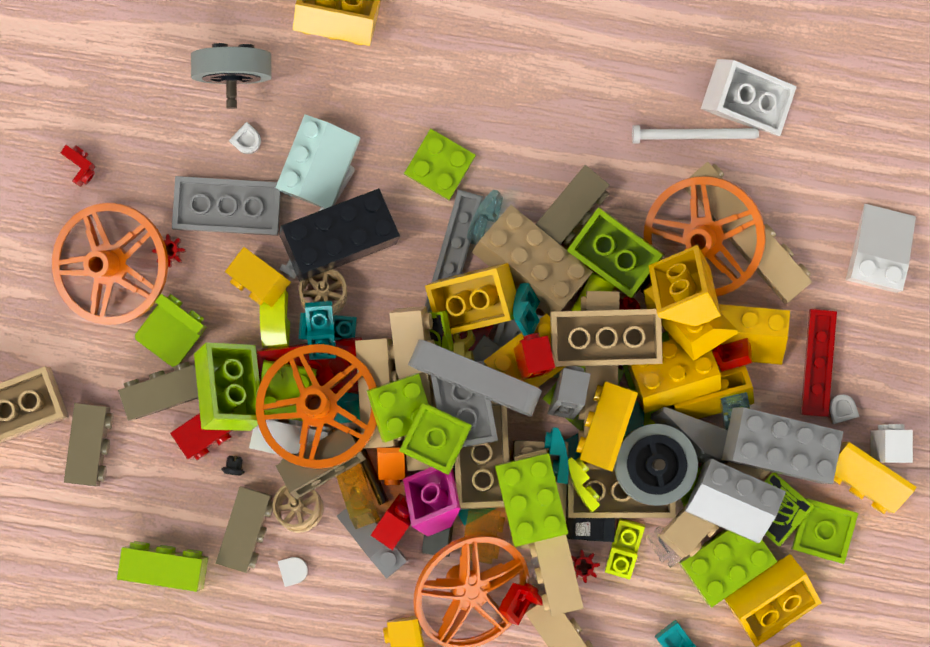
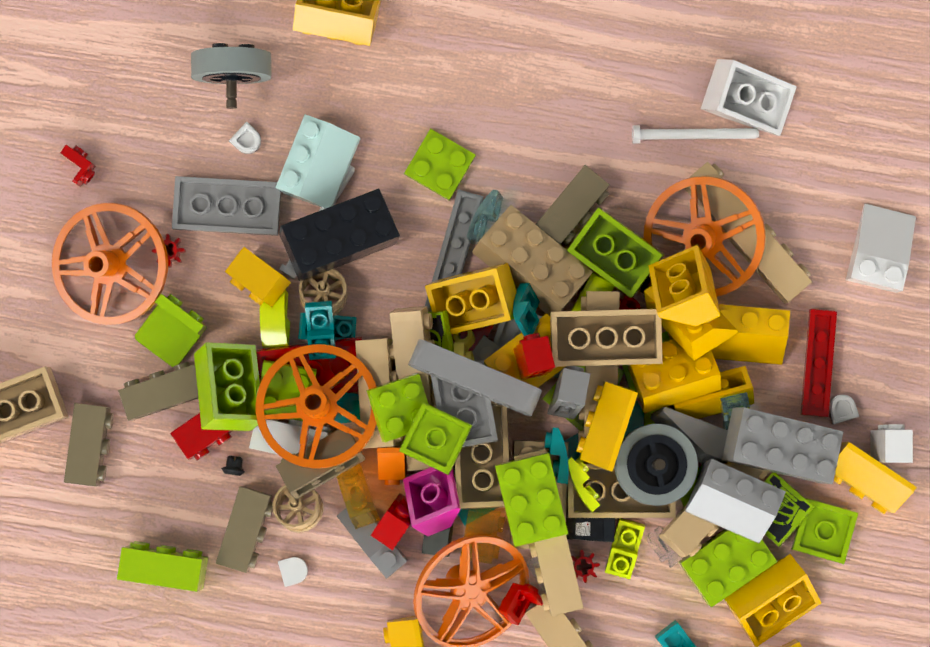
black bar [353,428,389,505] -> none
red bracket [711,338,752,371] -> none

